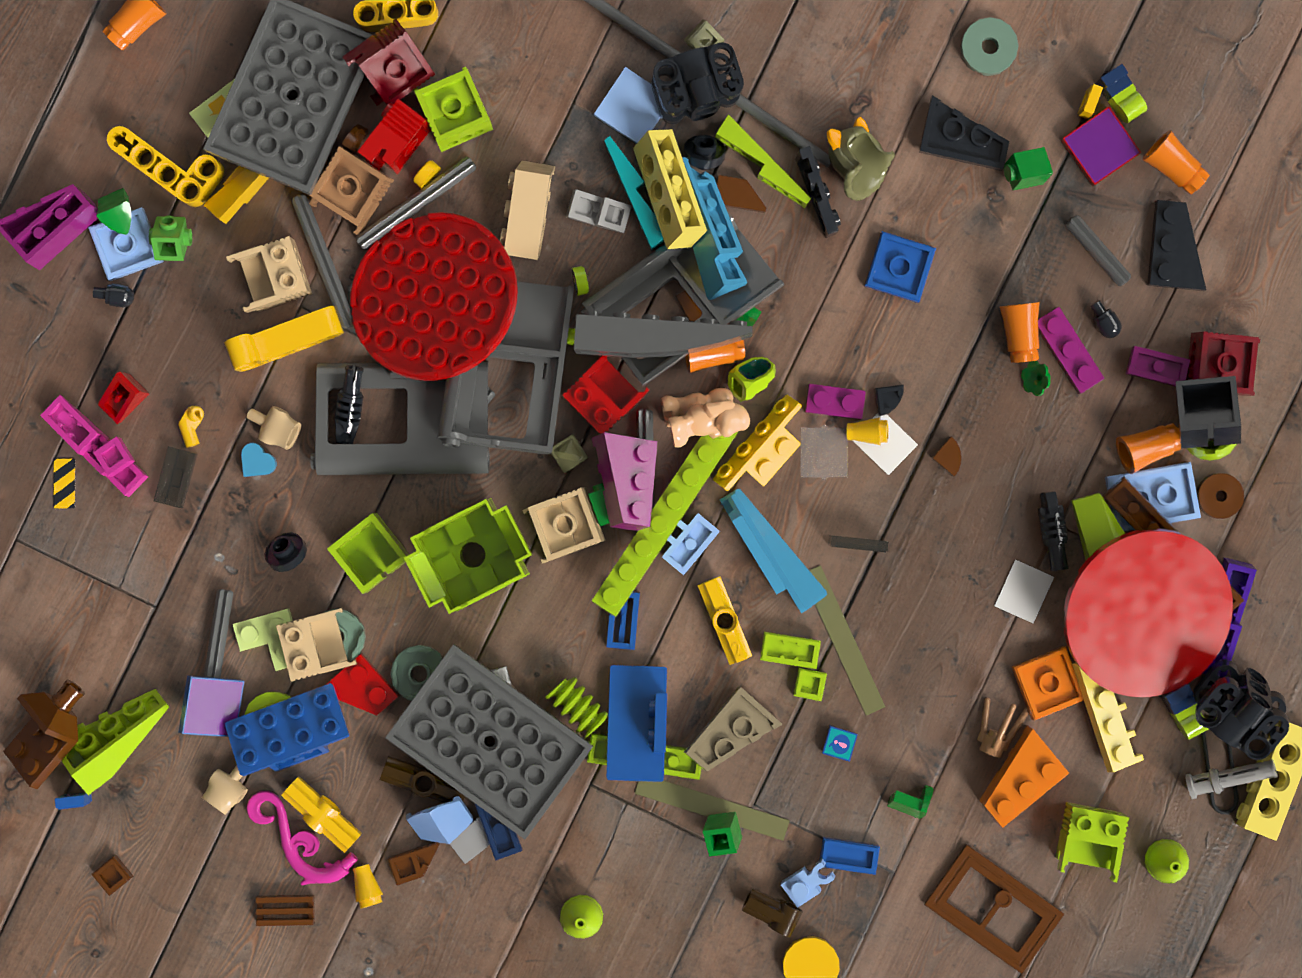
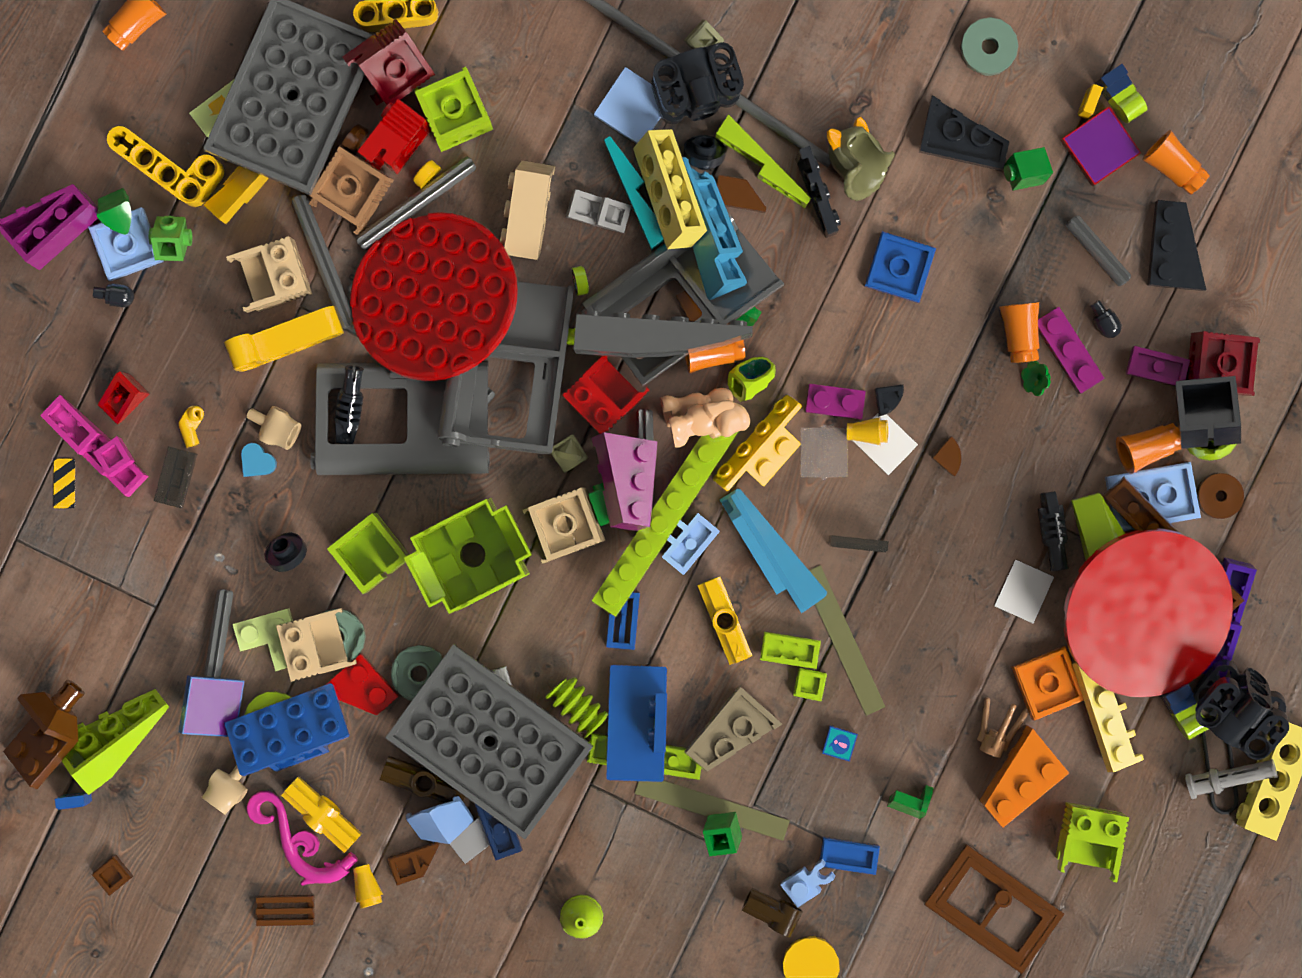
lime helmet [1145,839,1189,884] -> none

